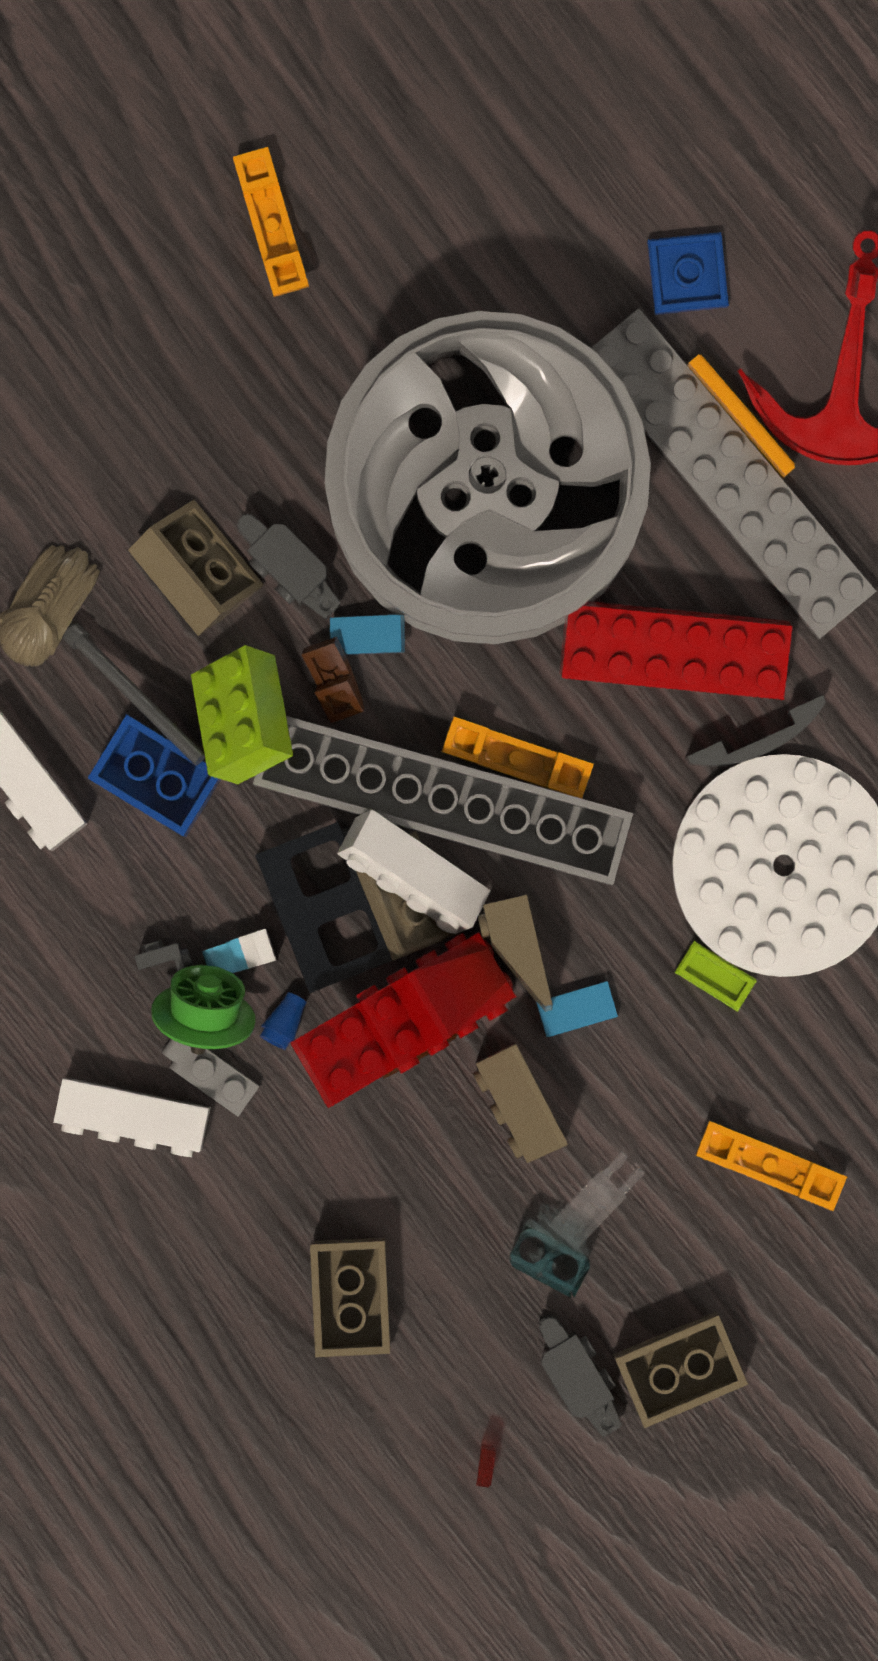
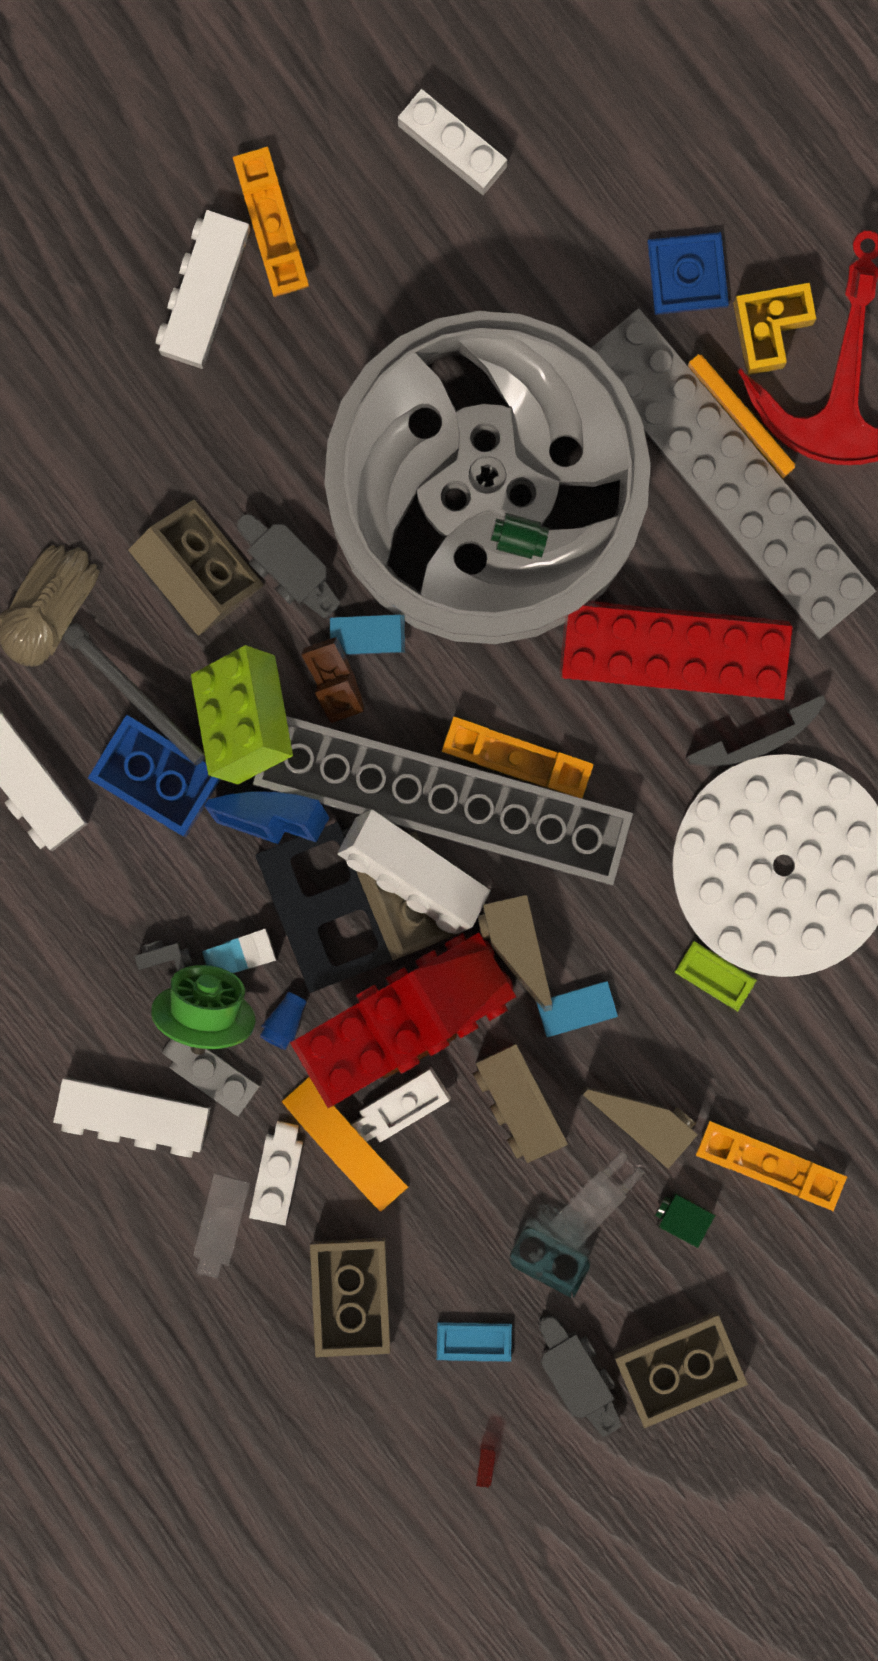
none -> white brick [155,210,251,369]
none -> clear hinge [193,1173,251,1278]
none -> blue slope [204,792,330,844]
none -> white hinge [249,1121,303,1225]
none -> light orange slope [282,1077,408,1212]
none -> white hinge [351,1067,451,1142]
none -> white brick [398,89,507,196]
none -> dark azure tile [437,1322,512,1362]
none -> dark green brick [490,513,549,559]
none -> dark tan slope [581,1087,698,1169]
none -> dark green brick [654,1192,716,1248]
none -> yellow brick [733,283,816,375]

